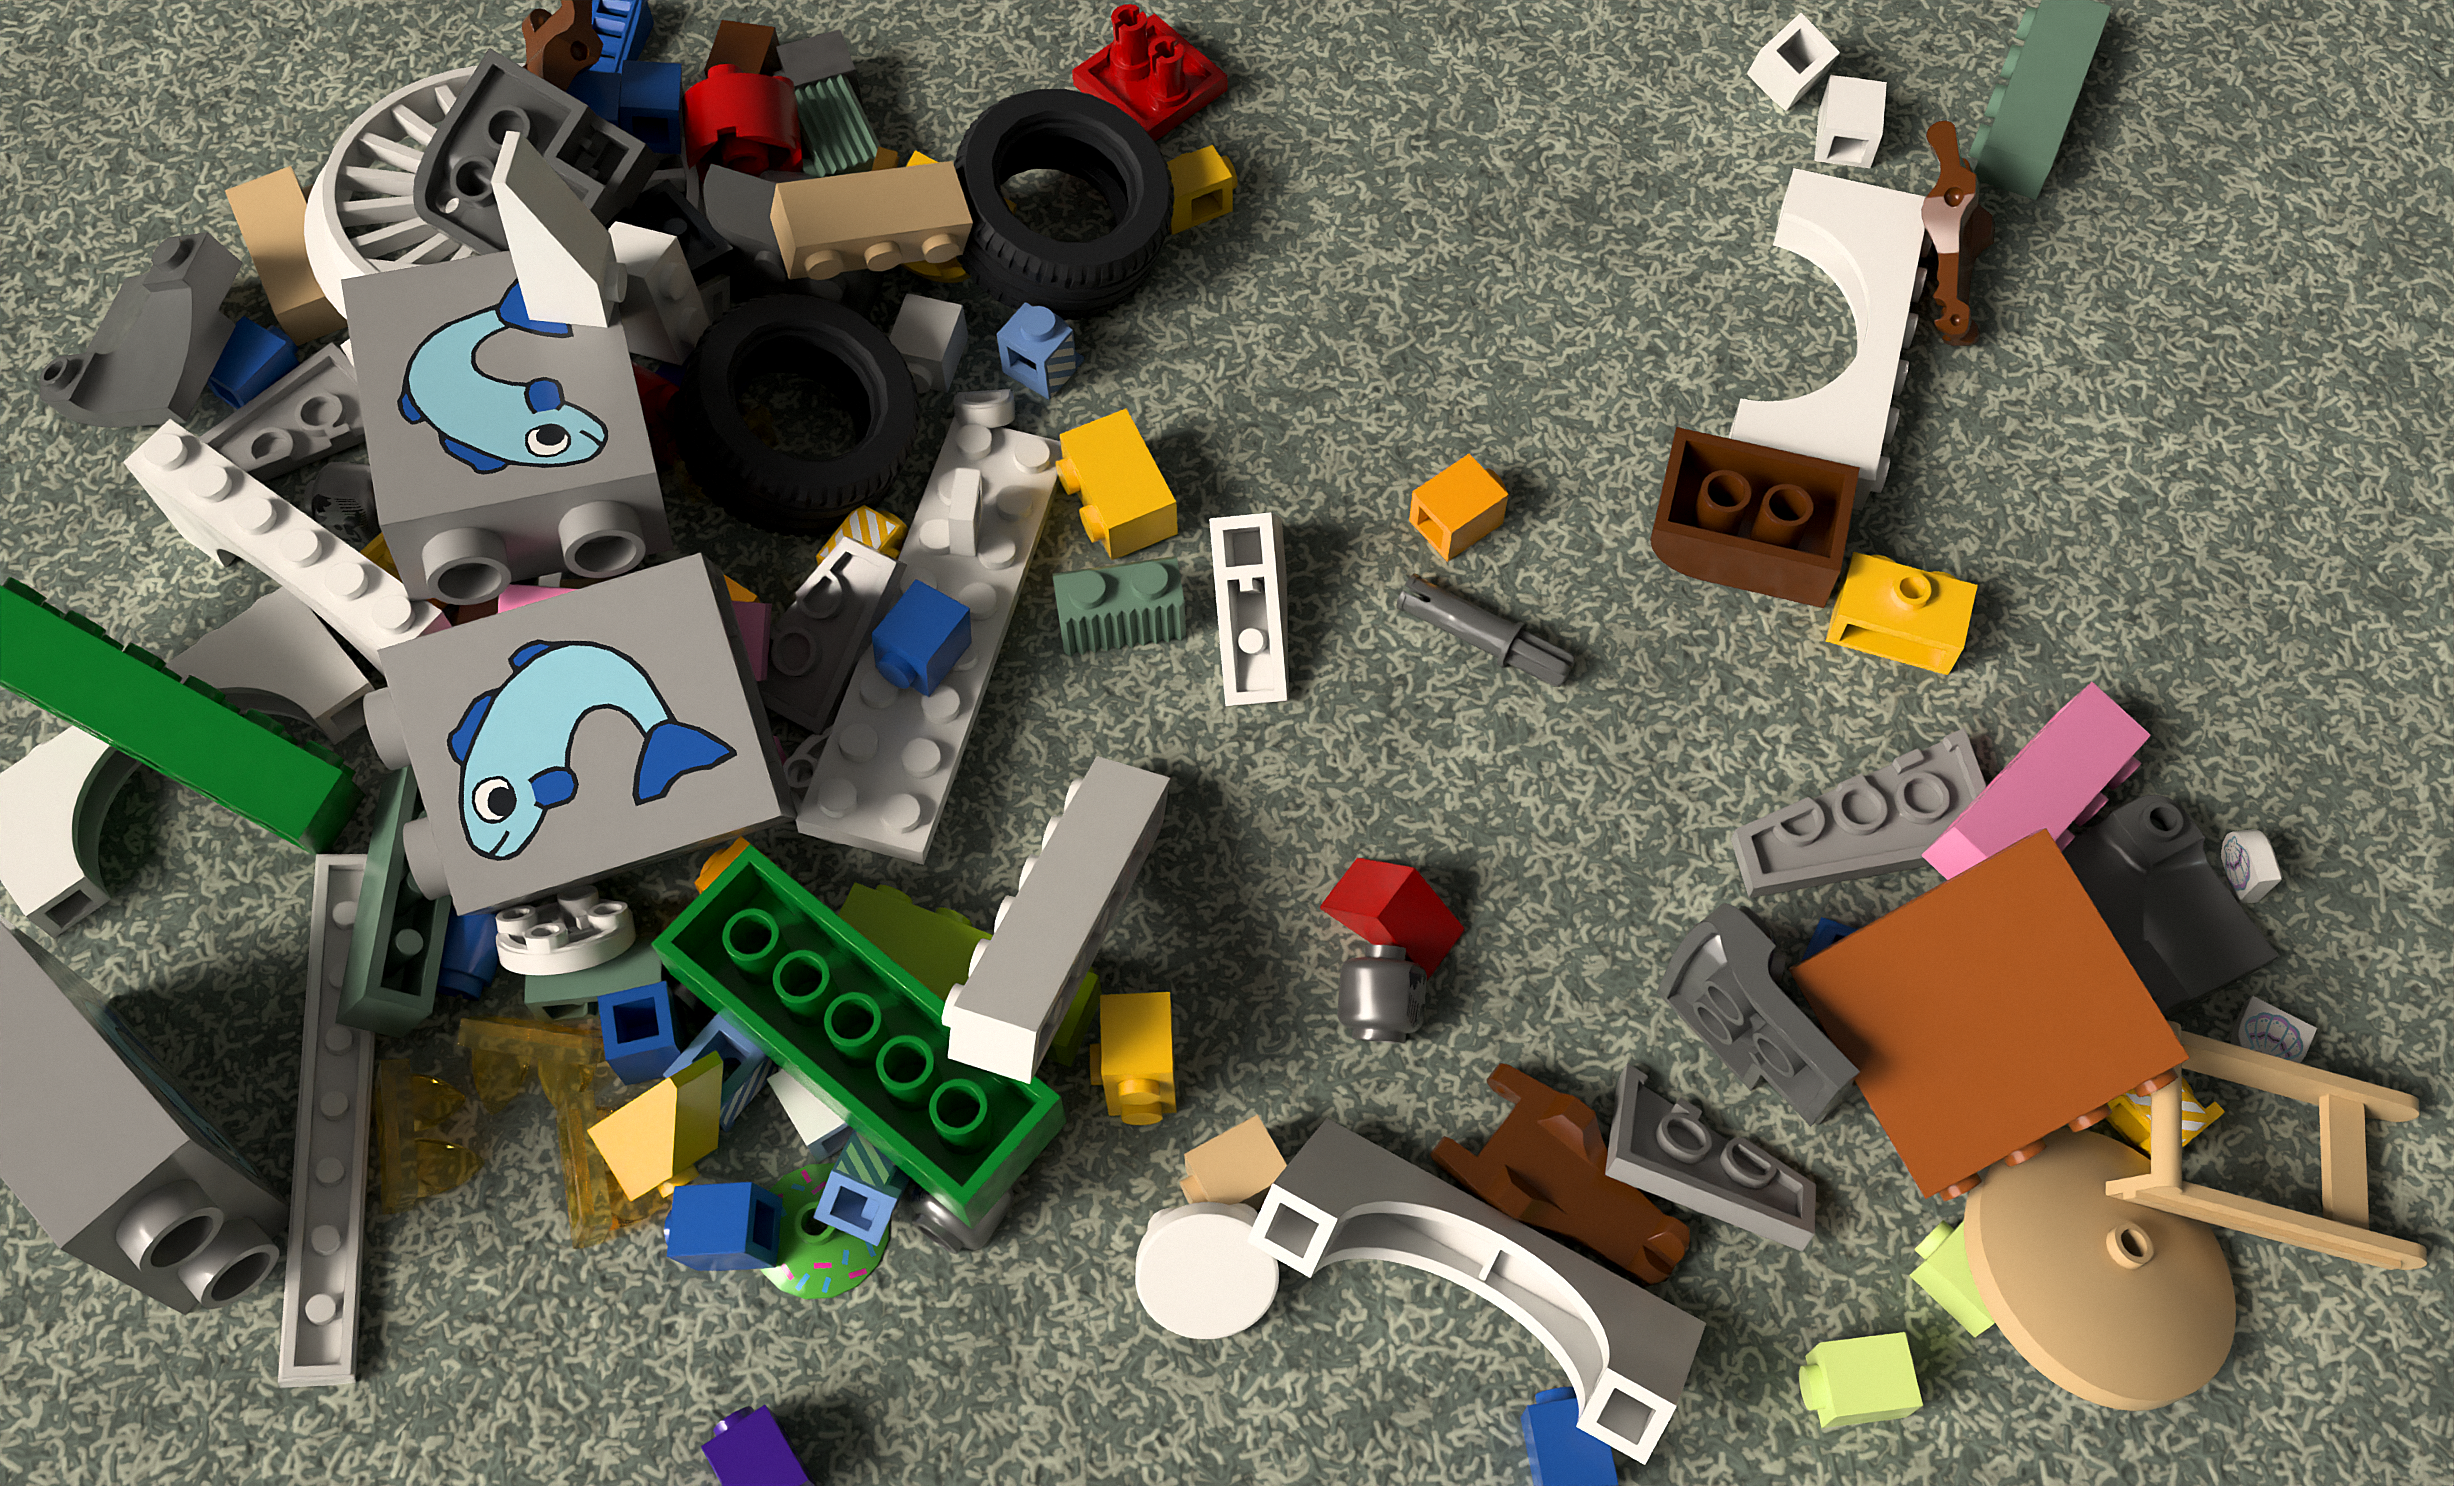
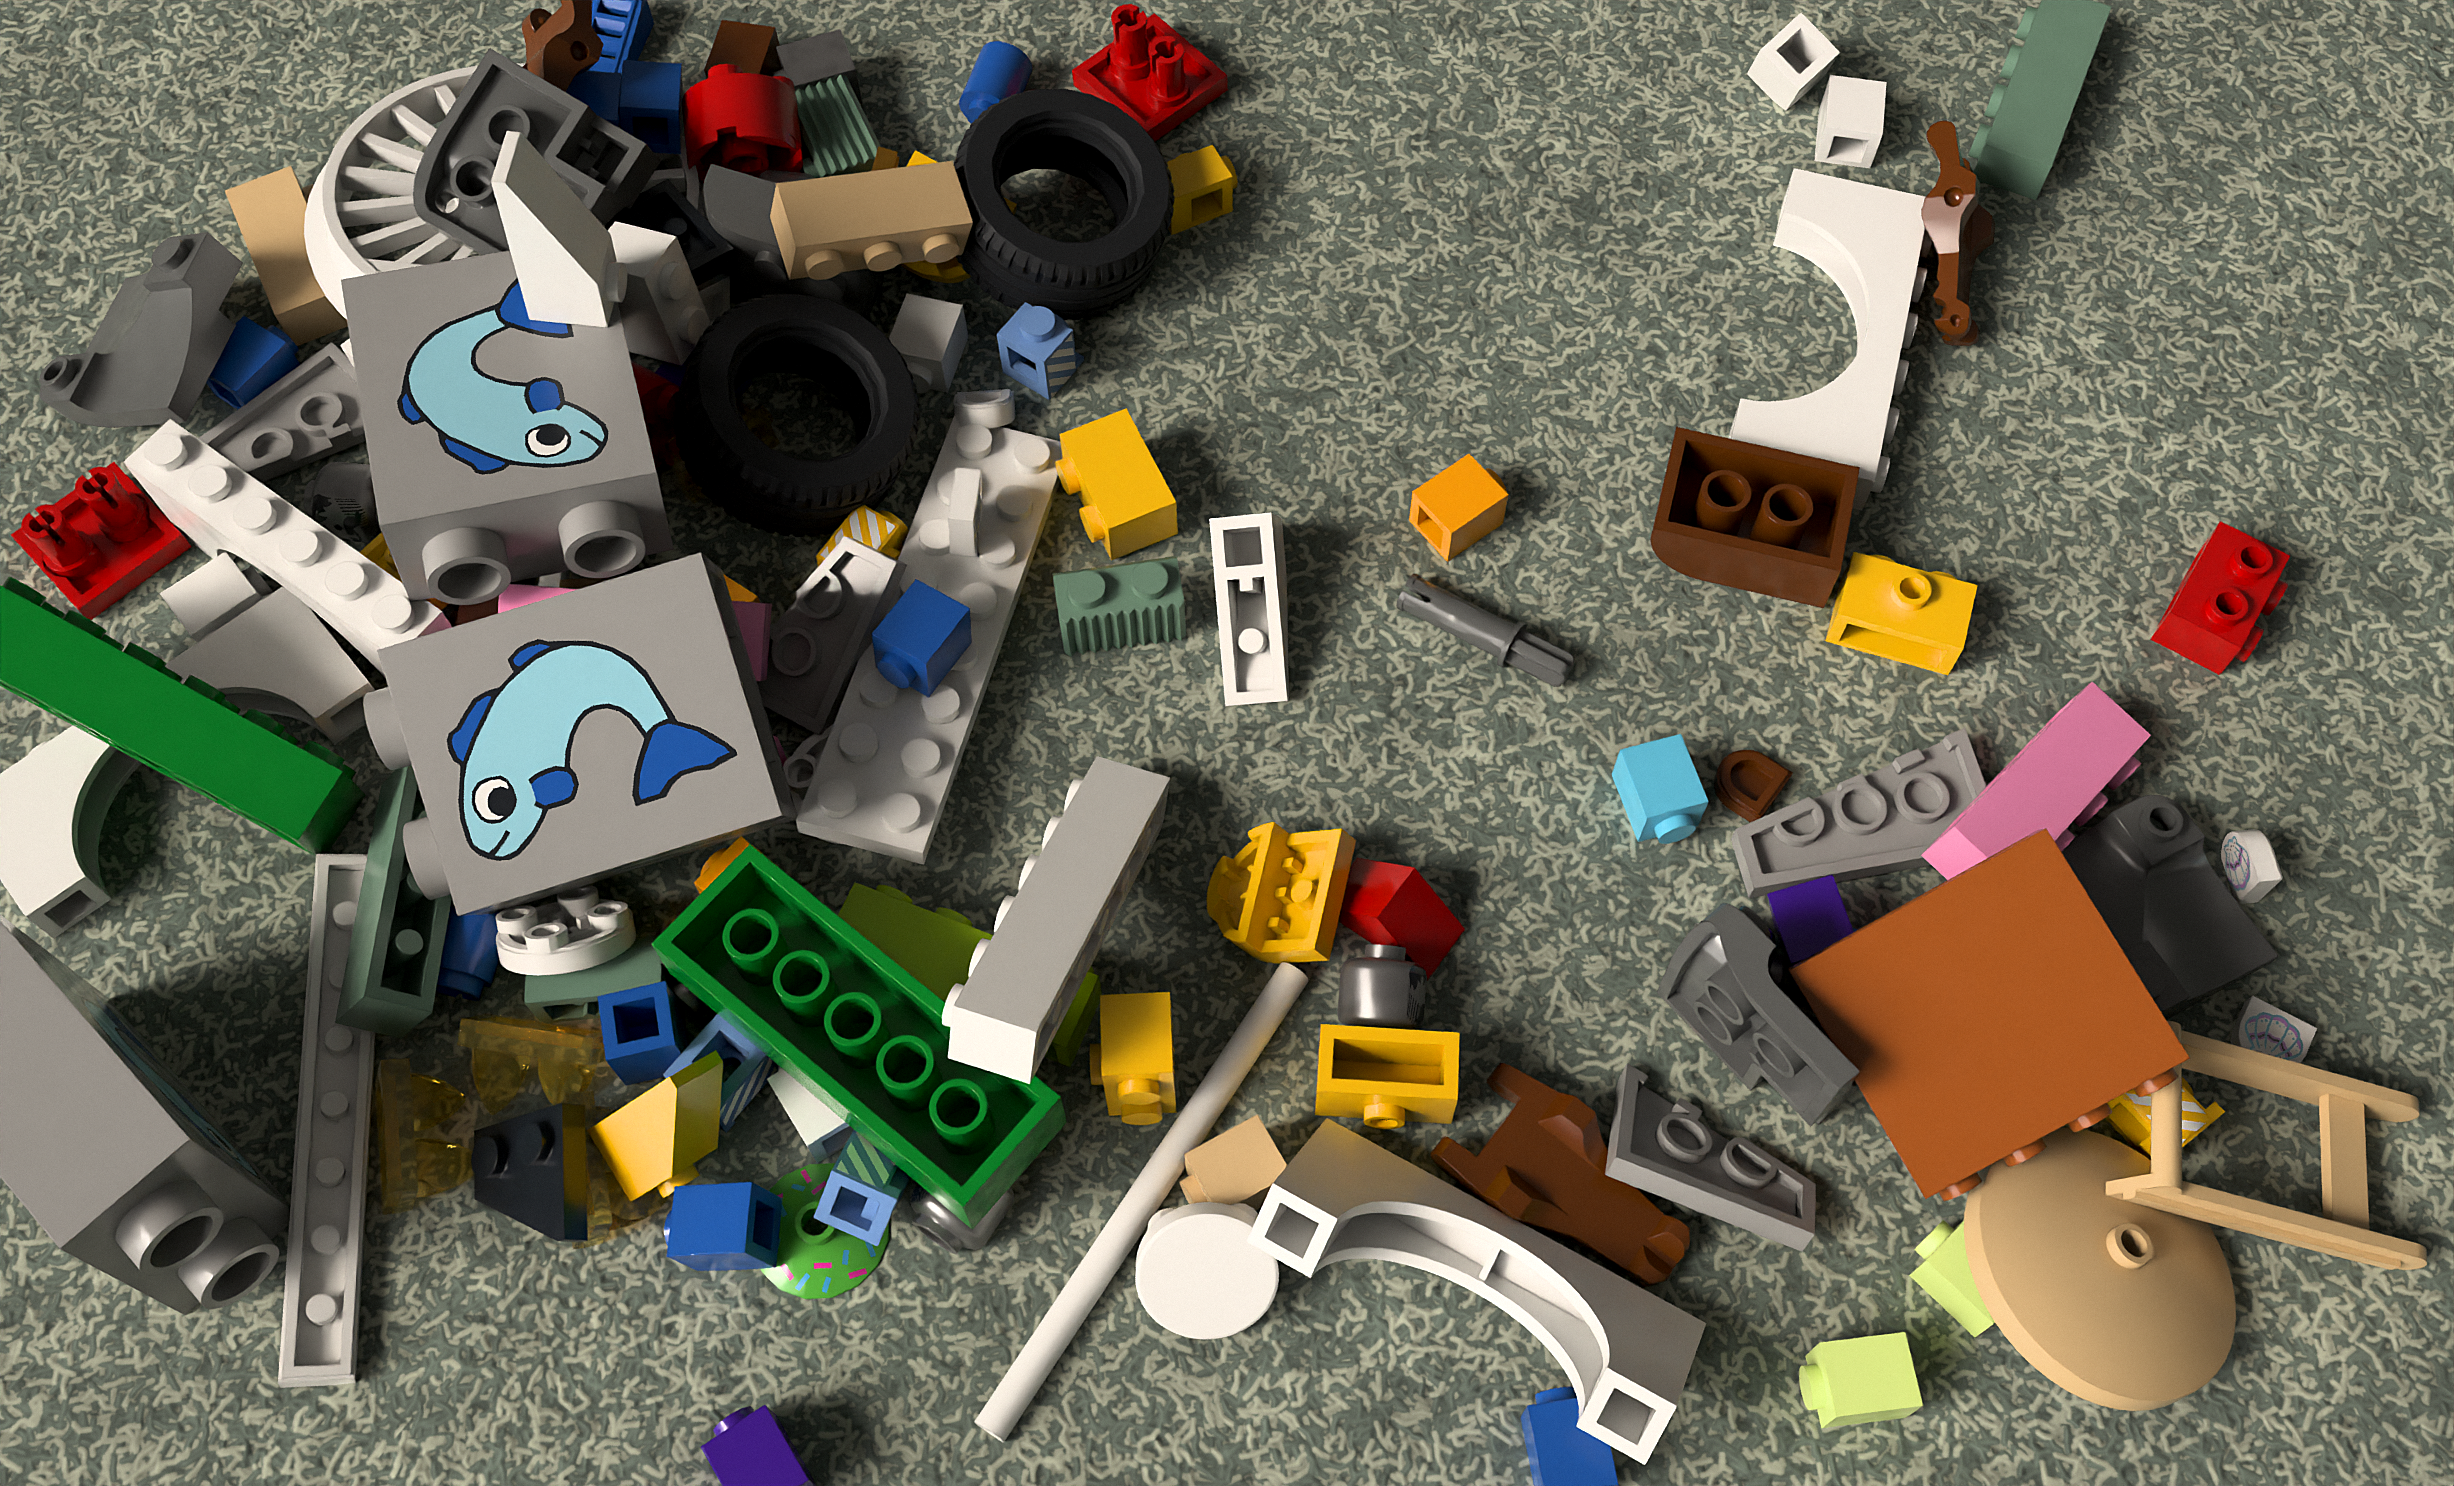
none -> red plate [11,462,192,620]
none -> white brick [160,551,273,643]
none -> black wing [471,1103,588,1243]
none -> blue brick [959,41,1033,123]
none -> white piece [974,962,1309,1442]
none -> yellow slope [1206,822,1356,963]
none -> yellow brick [1315,1024,1460,1129]
none -> medium azure brick [1612,734,1709,844]
none -> reddish brown tile [1714,750,1793,822]
none -> dark purple brick [1767,874,1854,991]
none -> red brick [2150,521,2290,675]

